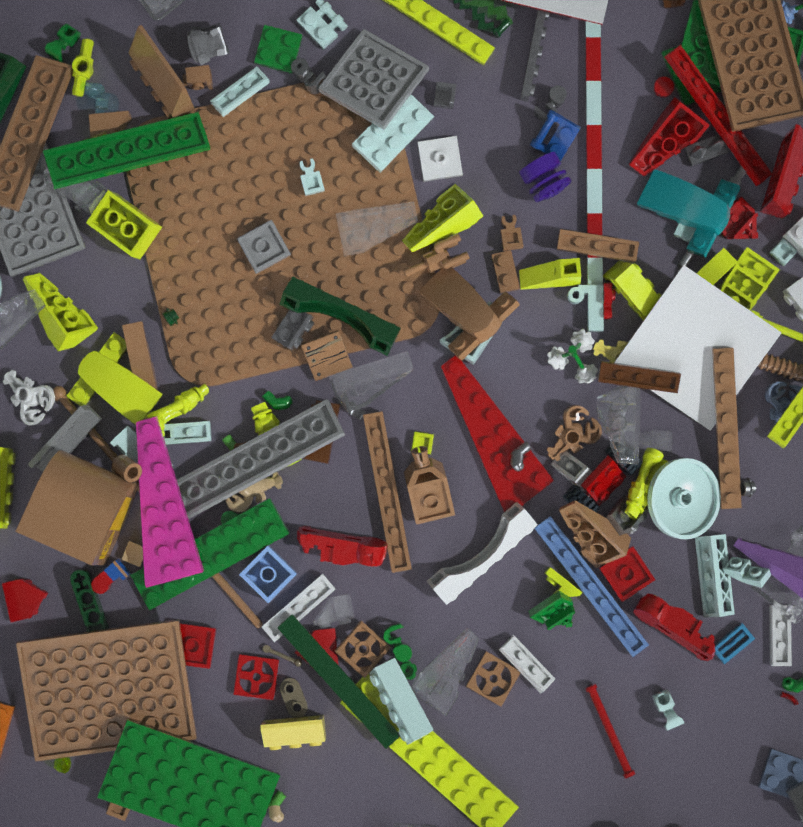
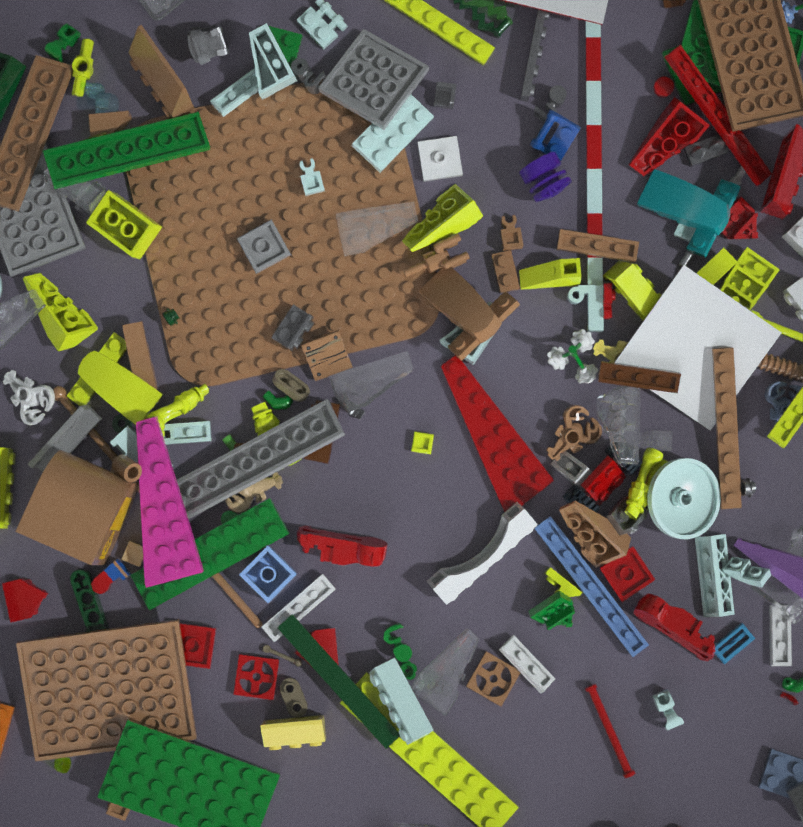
medium nougat brick [183,65,213,90] -> none
arm [268,790,287,823] -> none
dark green arch [279,276,401,356] -> none
clear slope [314,594,355,628] -> none
medium nougat piece [334,621,391,678] -> none
medium nougat plate [363,411,412,573] -> none
medium nougat plate [404,446,455,525] -> none
flat silver arm [510,441,531,471] -> none
light aqua tile [769,238,798,266] -> none
none -> dark green plate [112,414,132,433]
none -> light aqua wedge [249,23,297,100]
none -> dark tan plate [272,369,310,402]

